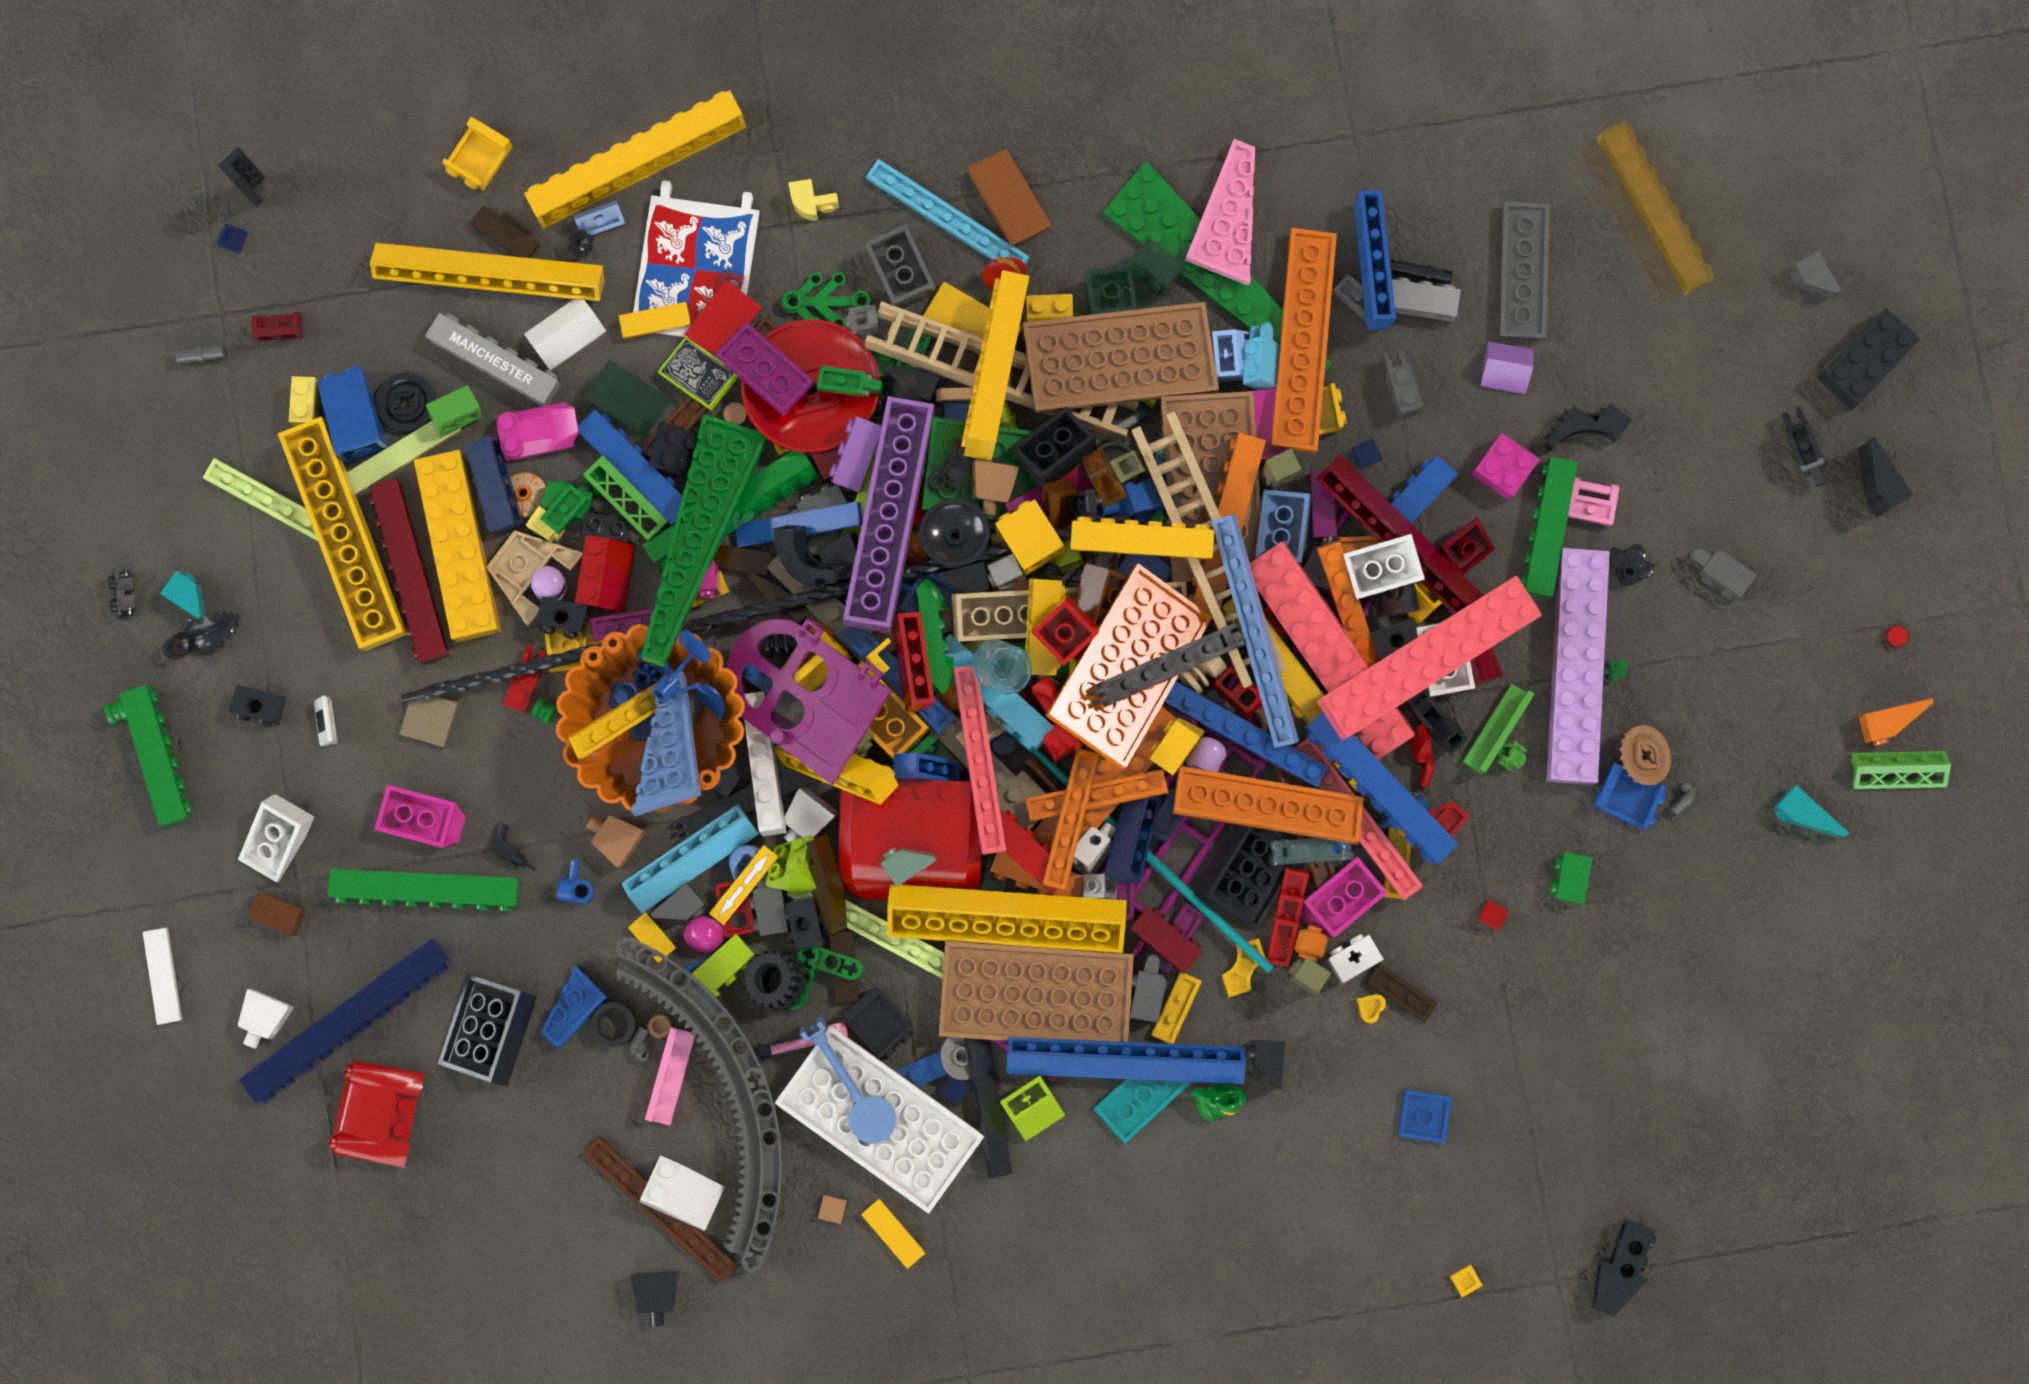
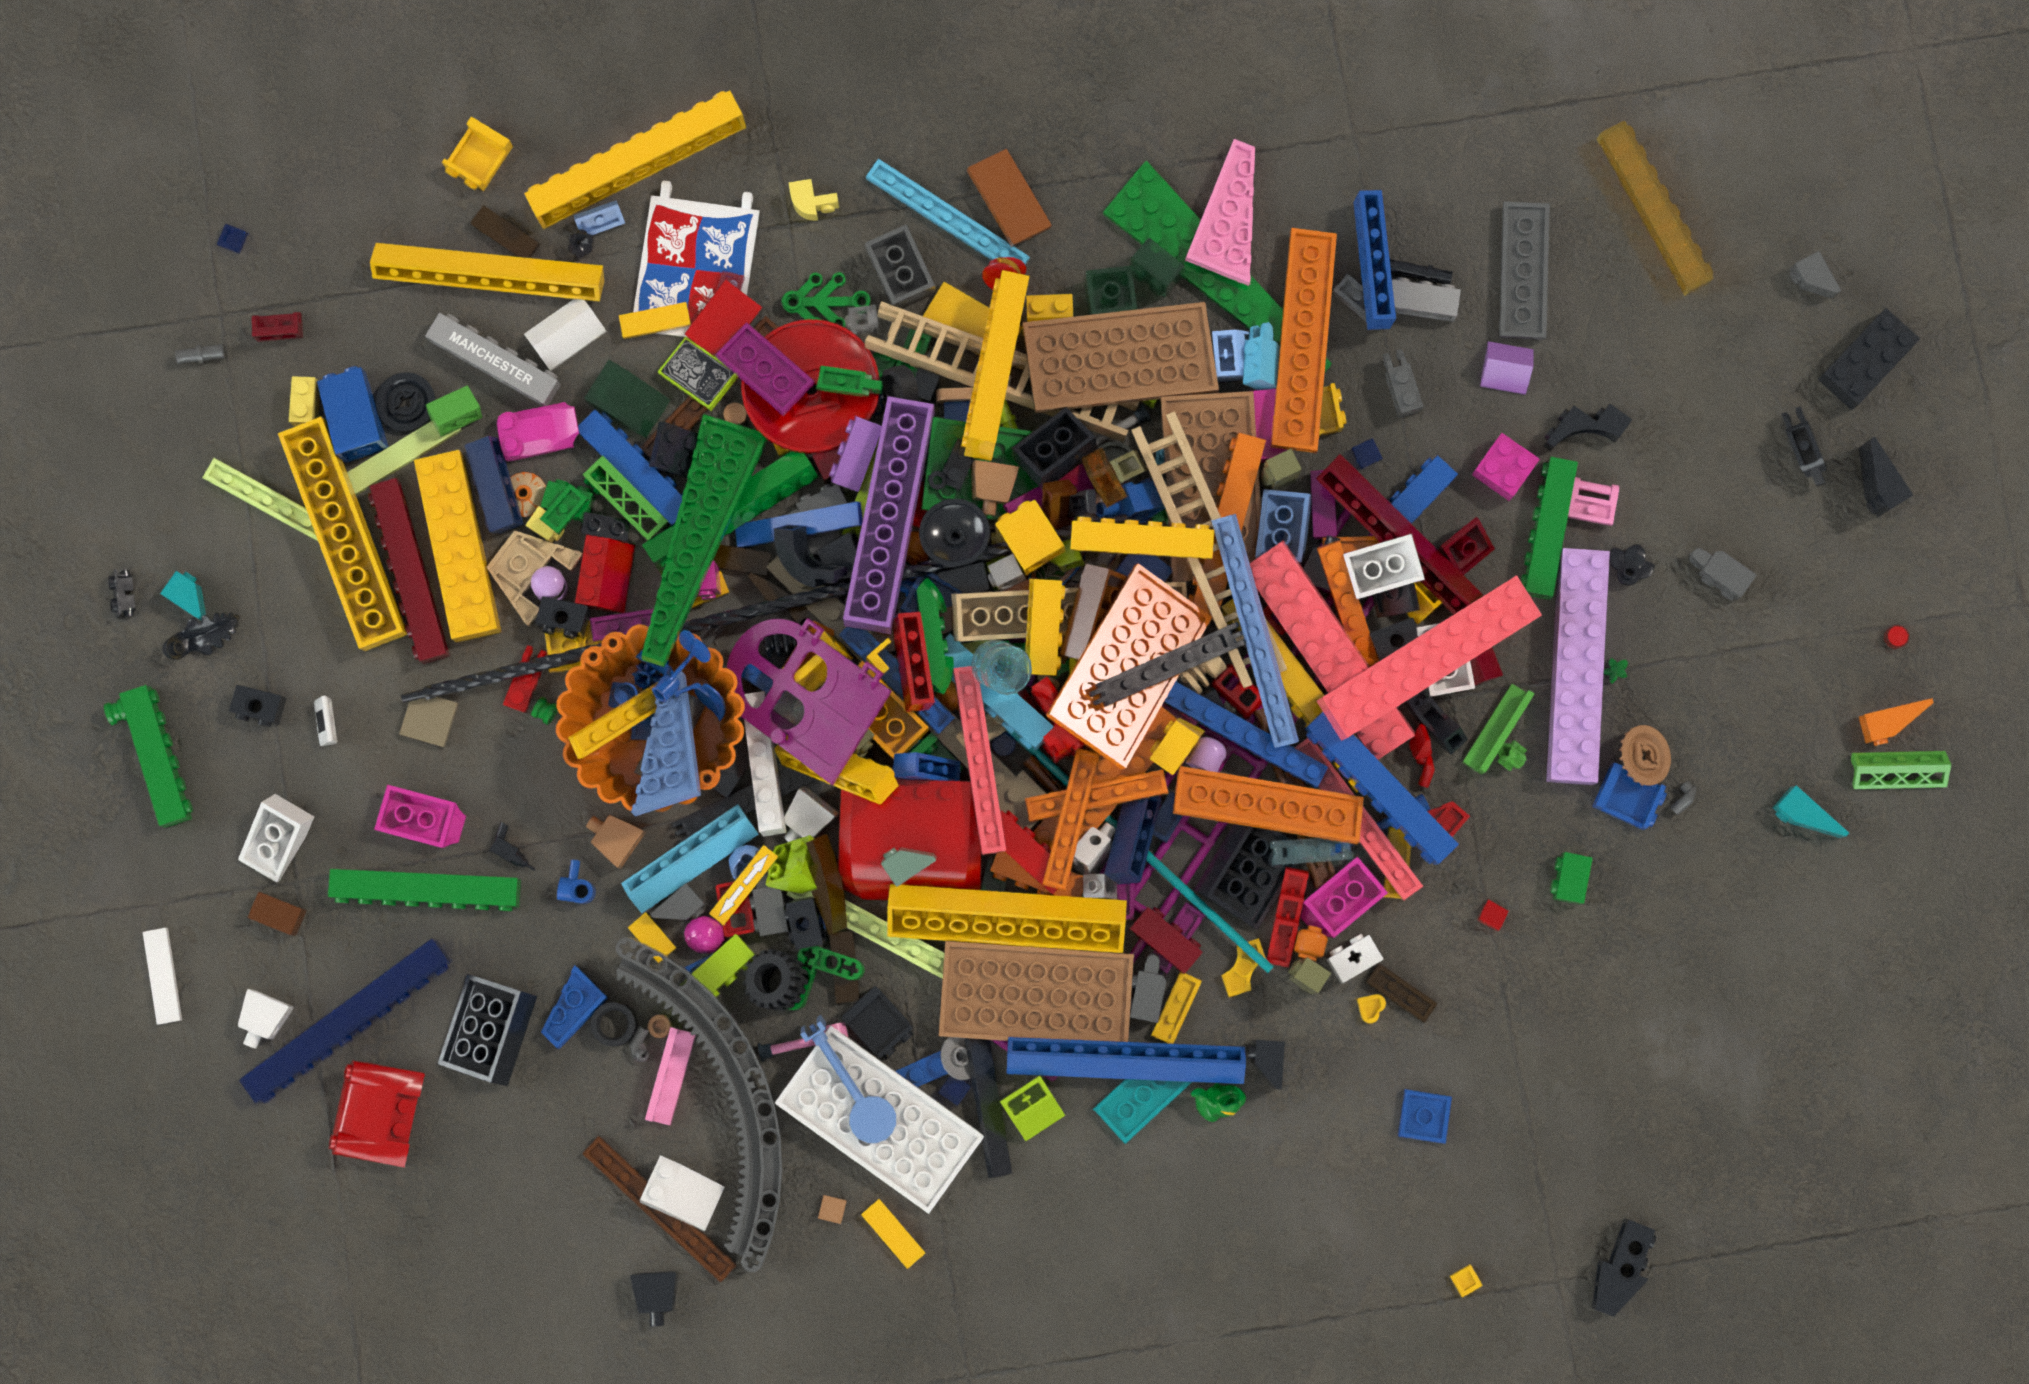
black fence [218,147,266,207] -> none
red brick [1031,594,1100,666] -> none

